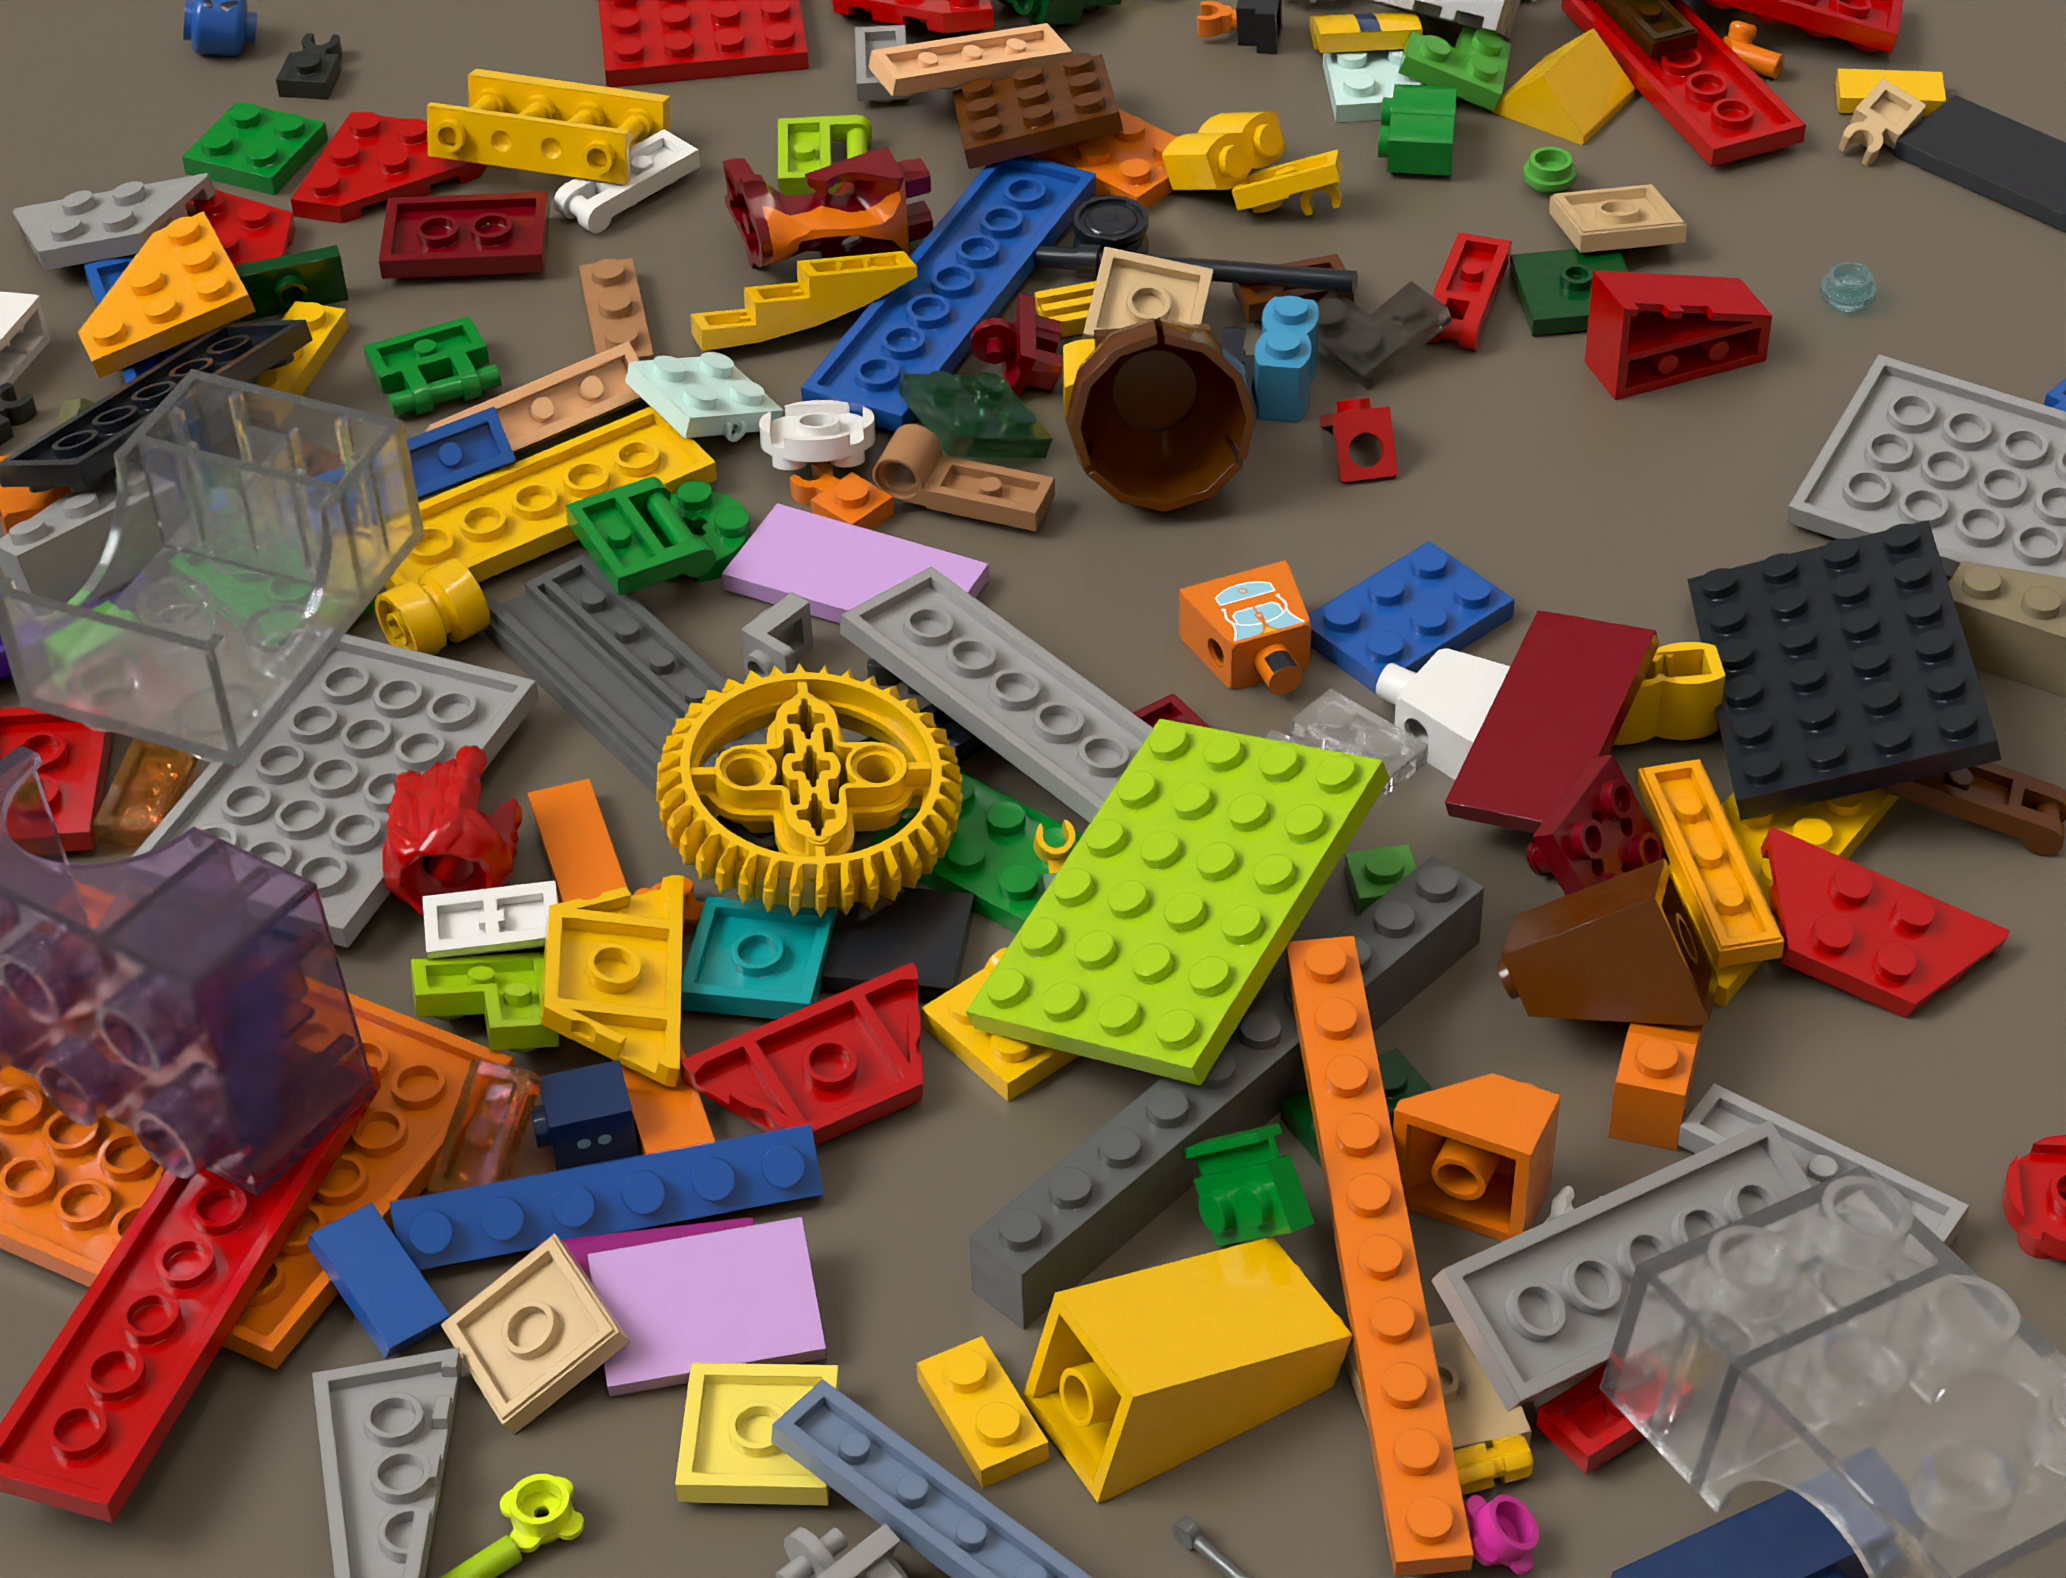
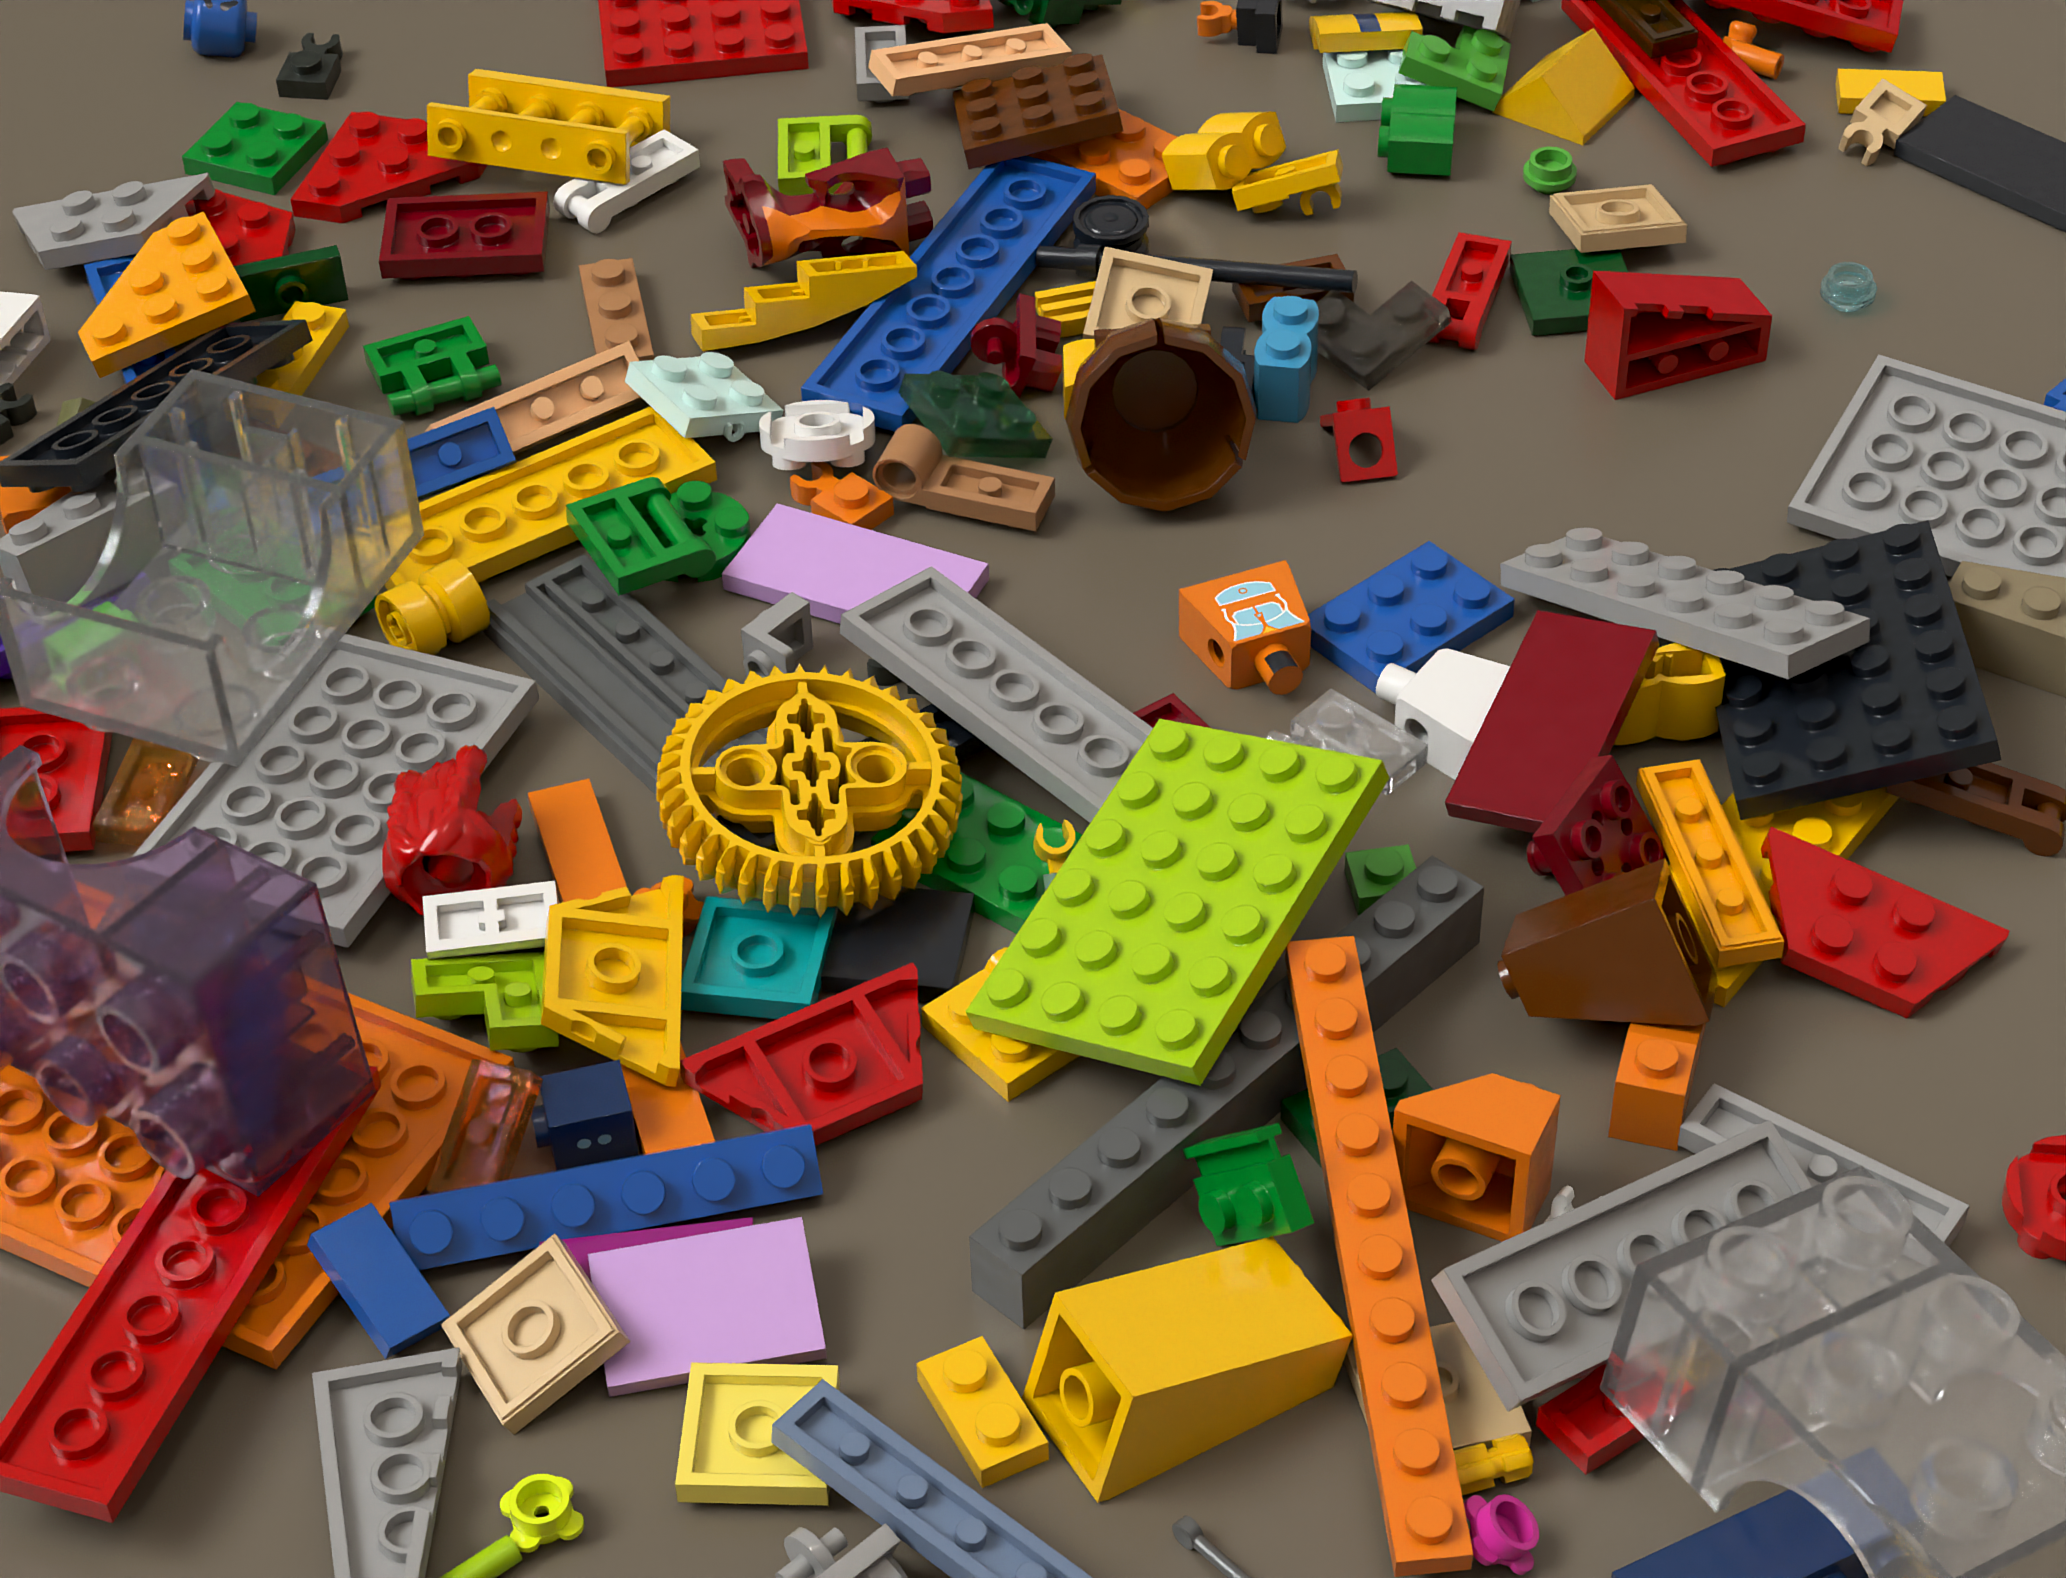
none -> light grey plate [1500,528,1870,679]

